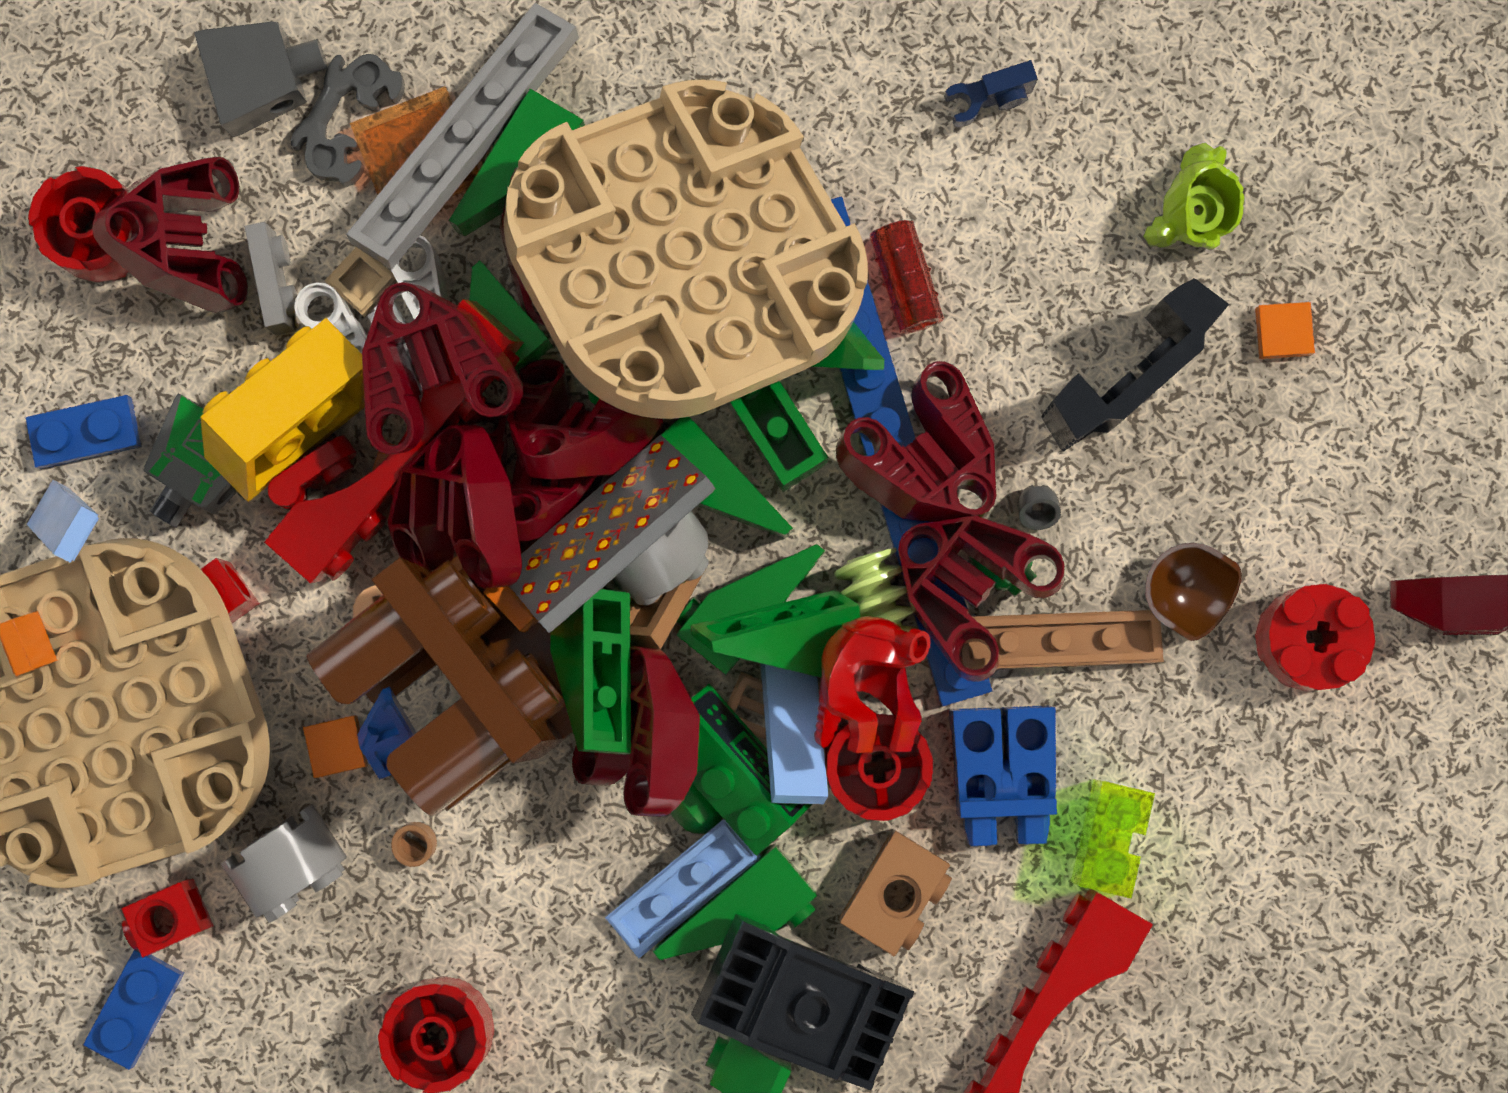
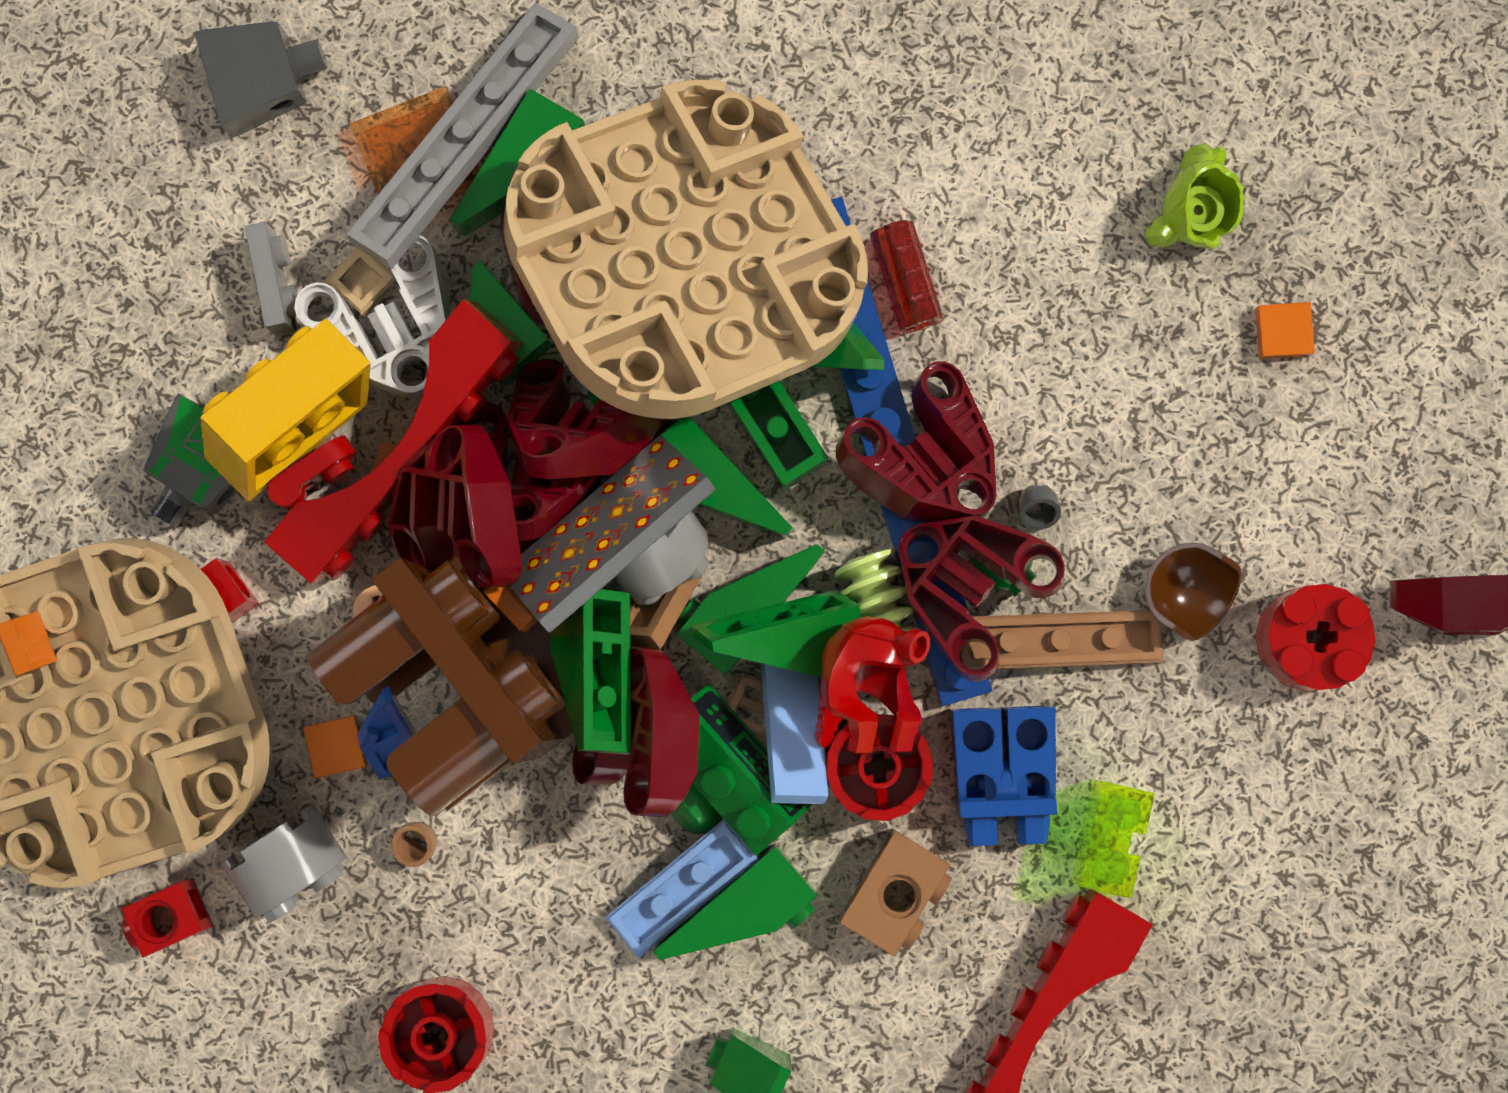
blue plate [25,395,142,469] -> none
light blue tile [27,480,99,563] -> none
red brick [28,166,132,282] -> none
blue plate [83,949,185,1070] -> none
dark red connector [92,157,248,313] -> none
dark grey helmet [291,54,405,187] -> none
dark red connector [362,282,523,455] -> none
black plate [691,914,915,1091] -> none
dark blue plate [944,60,1038,127] -> none
black plate [1041,278,1229,452] -> none

